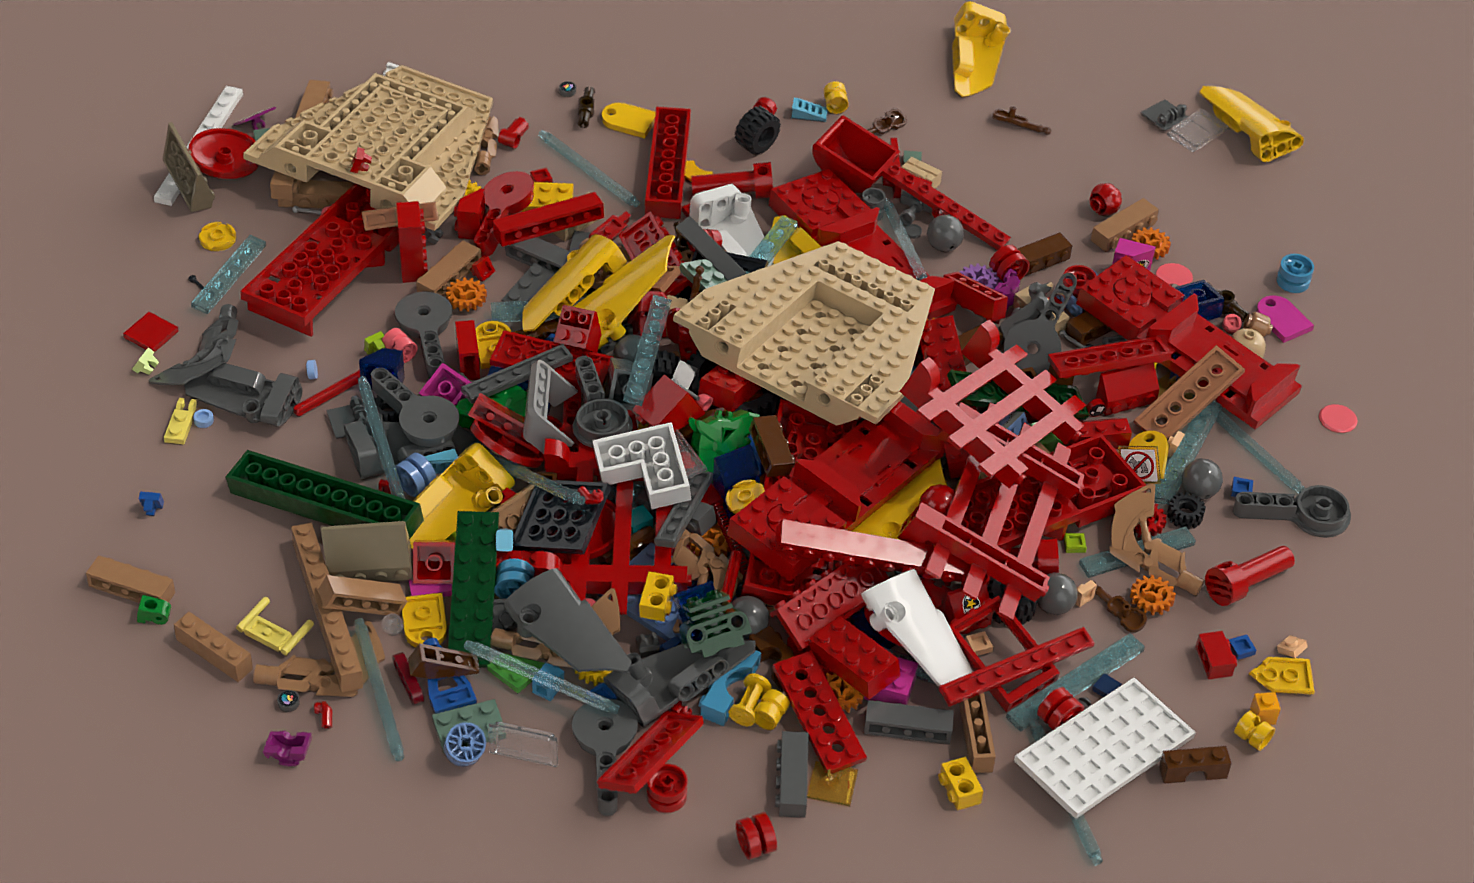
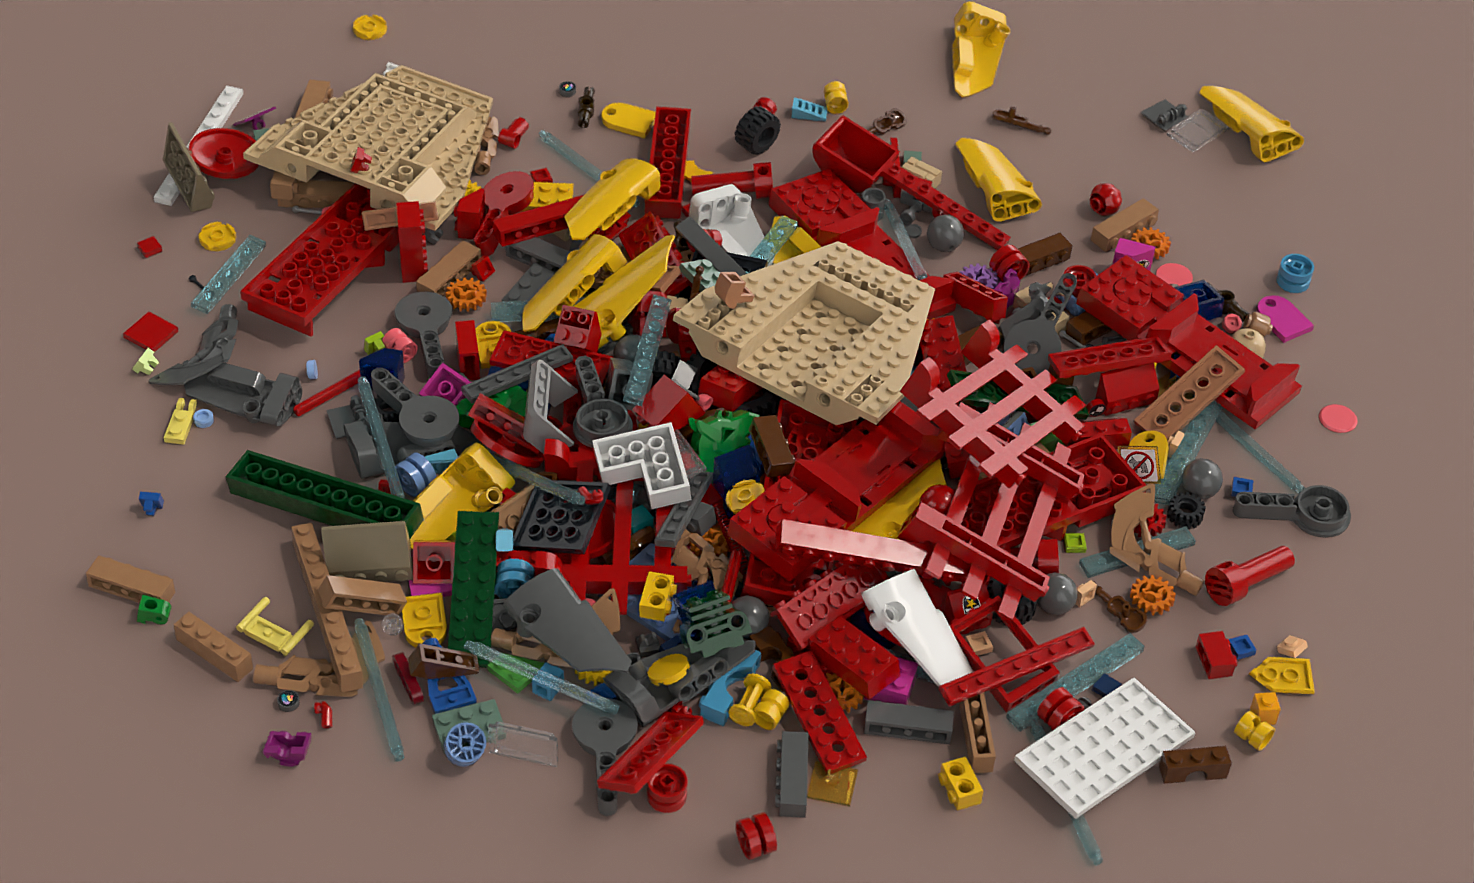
none -> red tile [137,236,163,258]
none -> yellow tile [353,15,387,40]
none -> yellow panel [564,158,660,240]
none -> yellow tile [647,654,690,686]
none -> nougat brick [715,272,755,309]
none -> yellow panel [955,138,1042,222]

